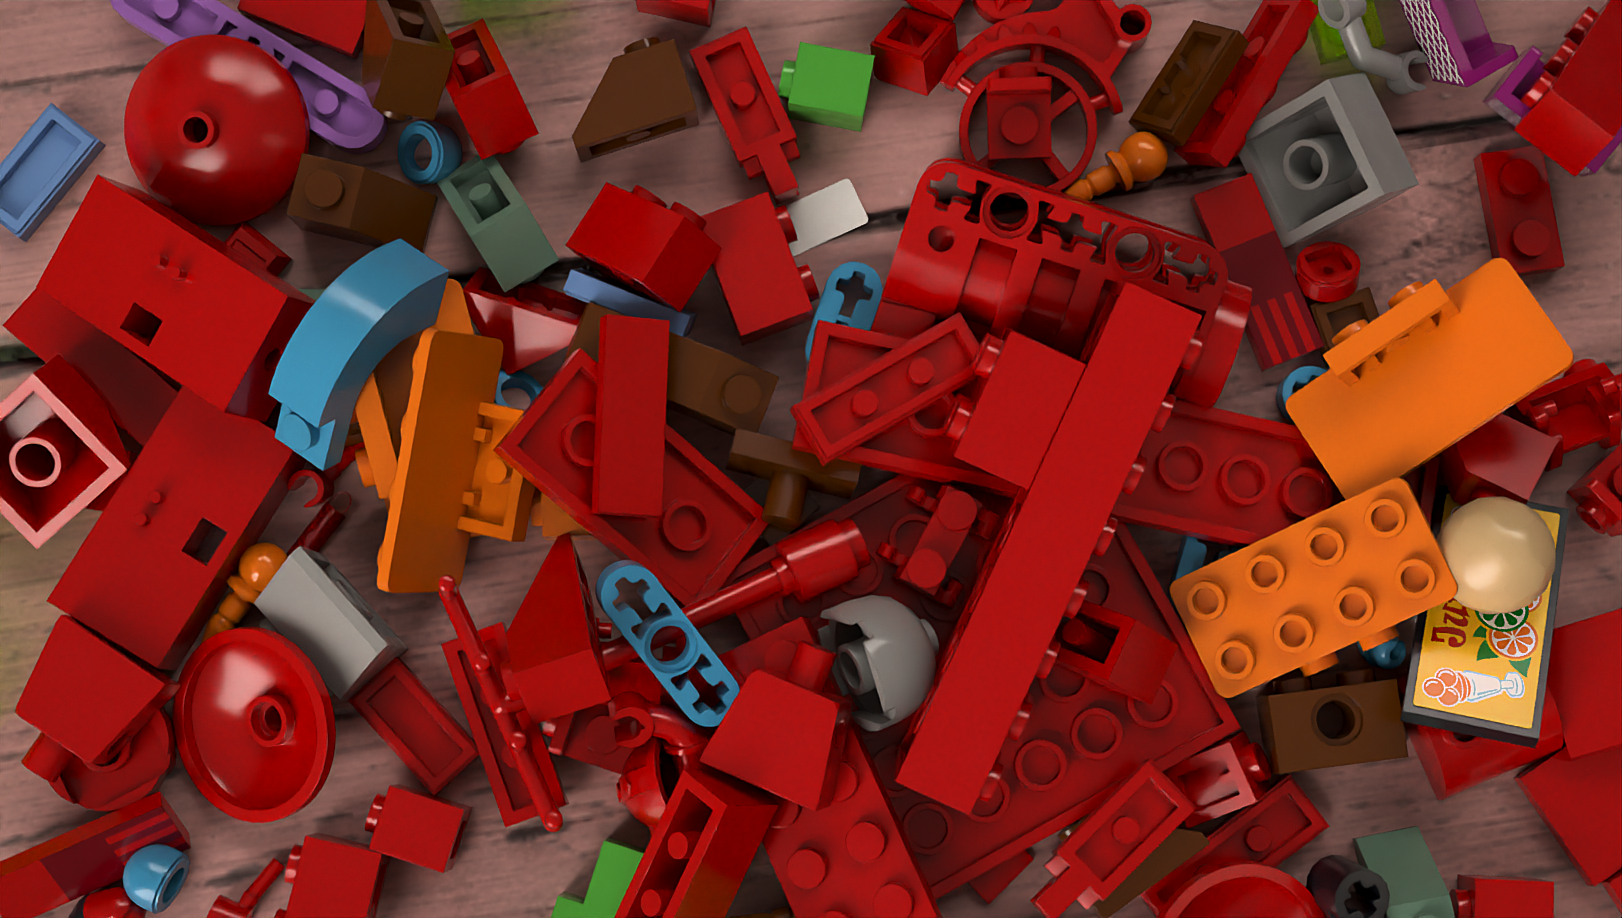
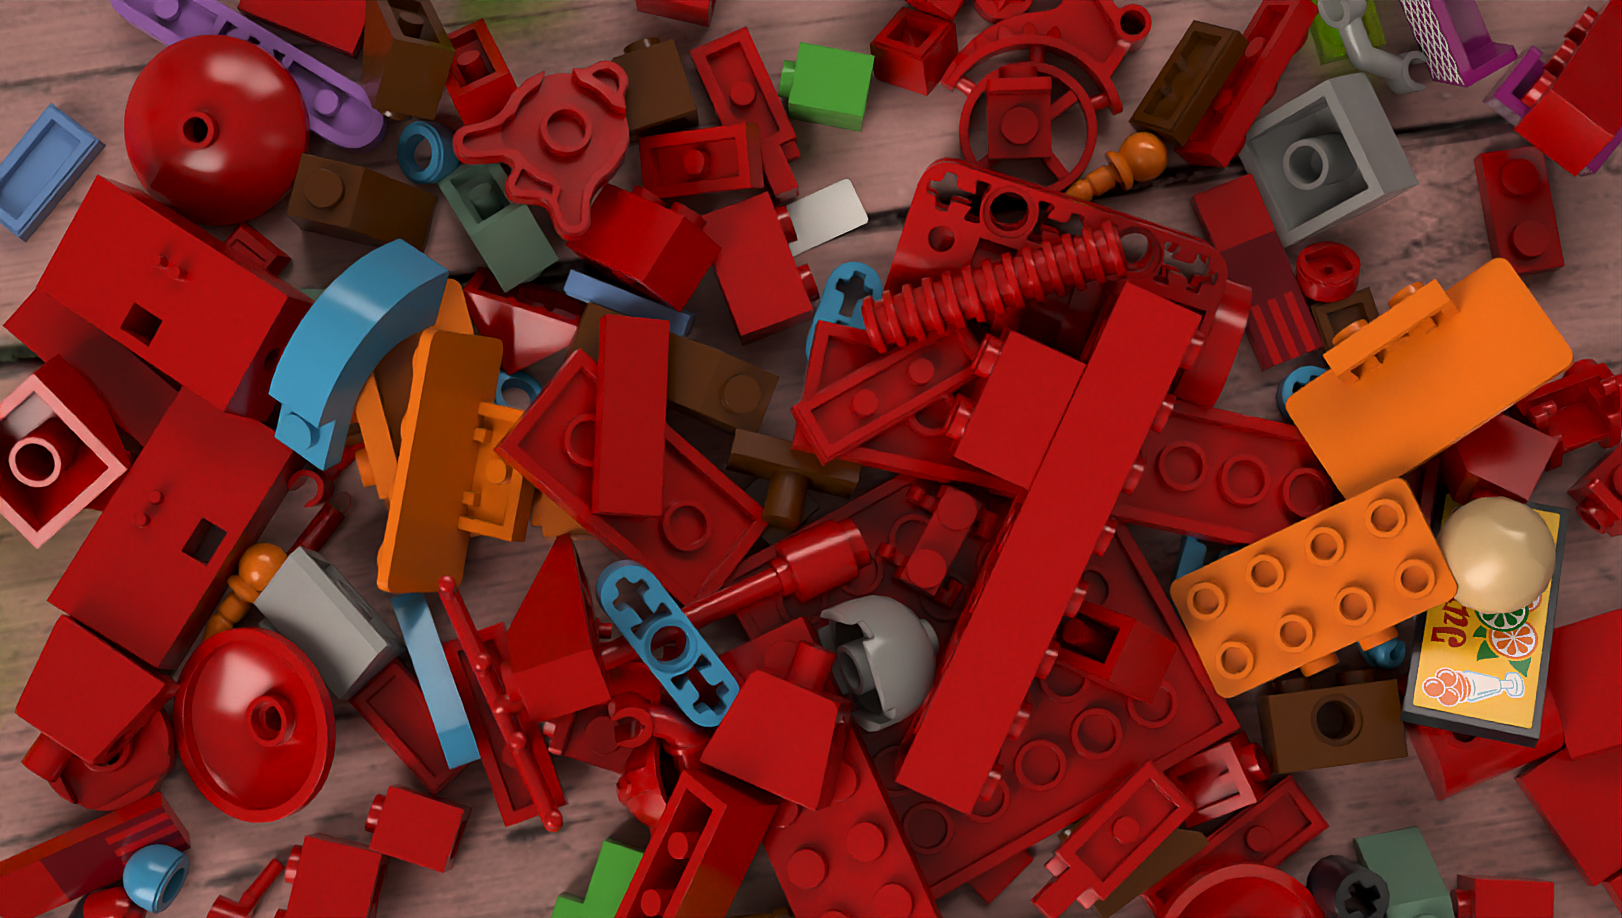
none -> dark azure beam [390,593,481,769]
none -> red tile [452,60,630,241]
none -> red plate [638,123,764,200]
none -> red piece [861,220,1129,354]

